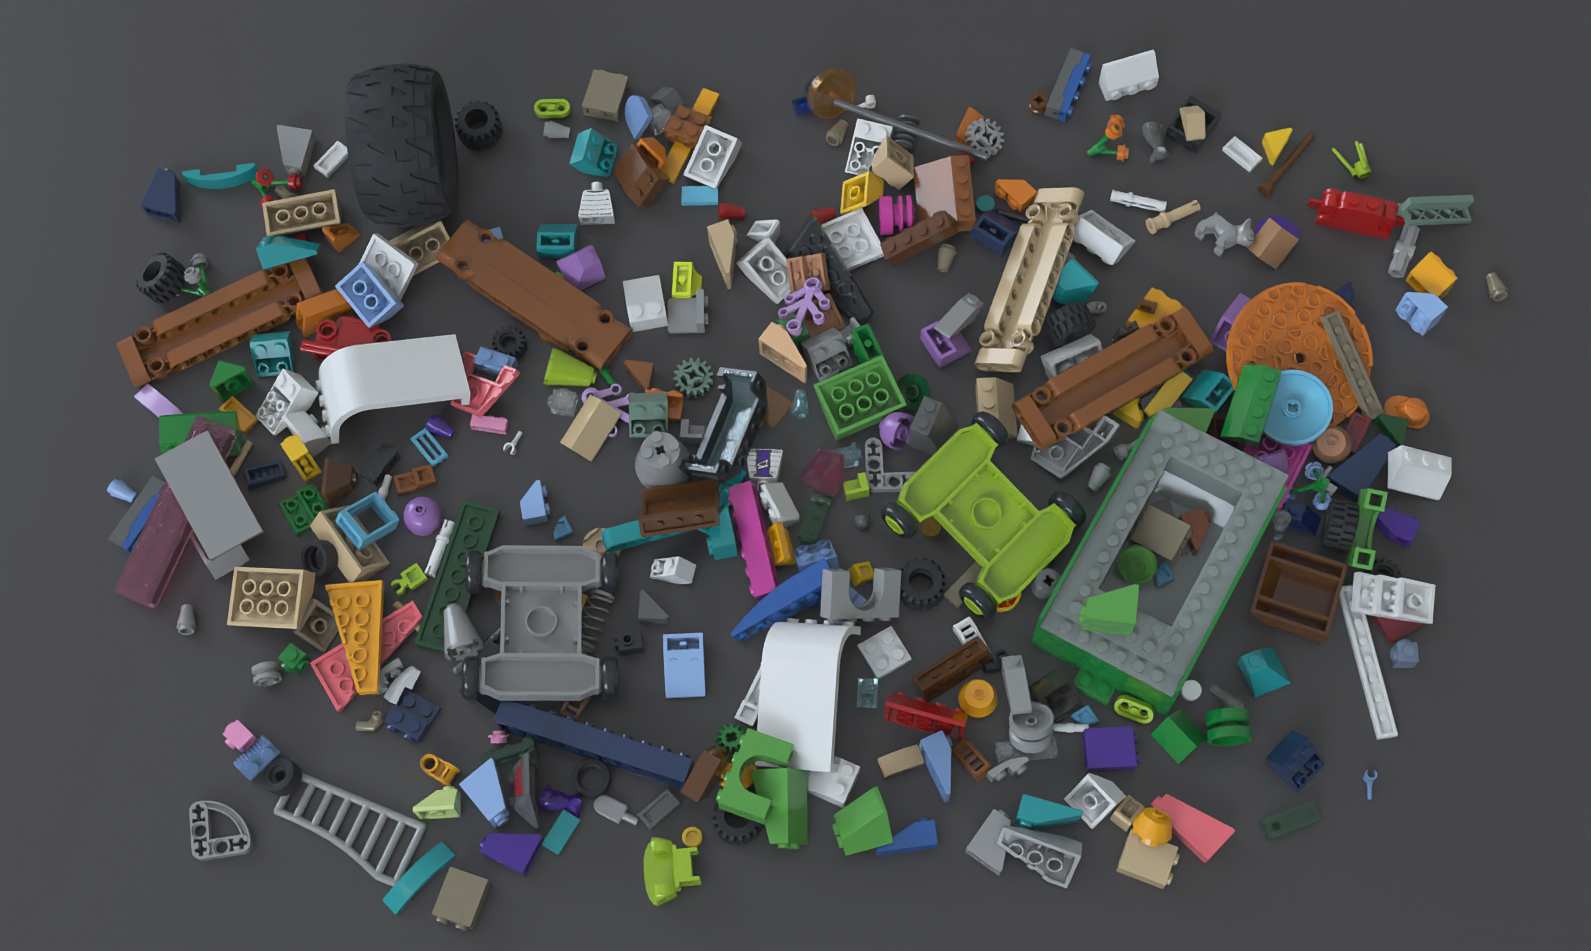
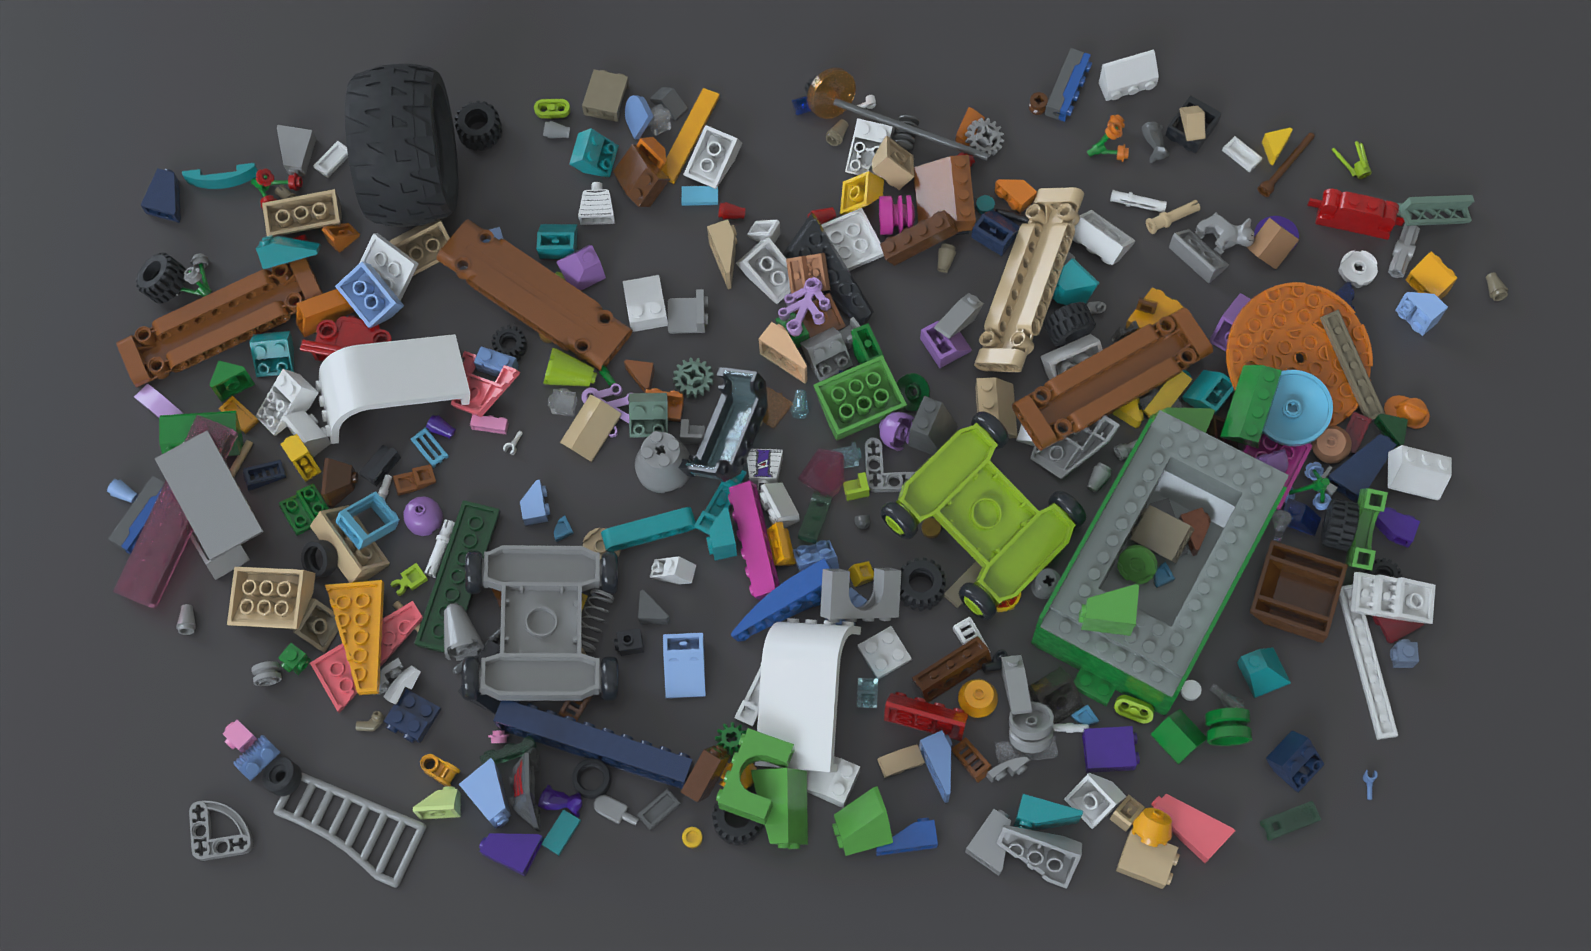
teal slope [382,842,456,916] -> none
dark tan brick [432,867,491,931] -> none
reddish brown panel [638,478,720,537] -> none
lime piece [644,837,701,906] -> none
dark orange plate [664,105,713,149] -> none
neon yellow slope [672,262,702,298] -> none
none -> light grey slope [1169,229,1229,284]
none -> white plate [1339,250,1378,288]

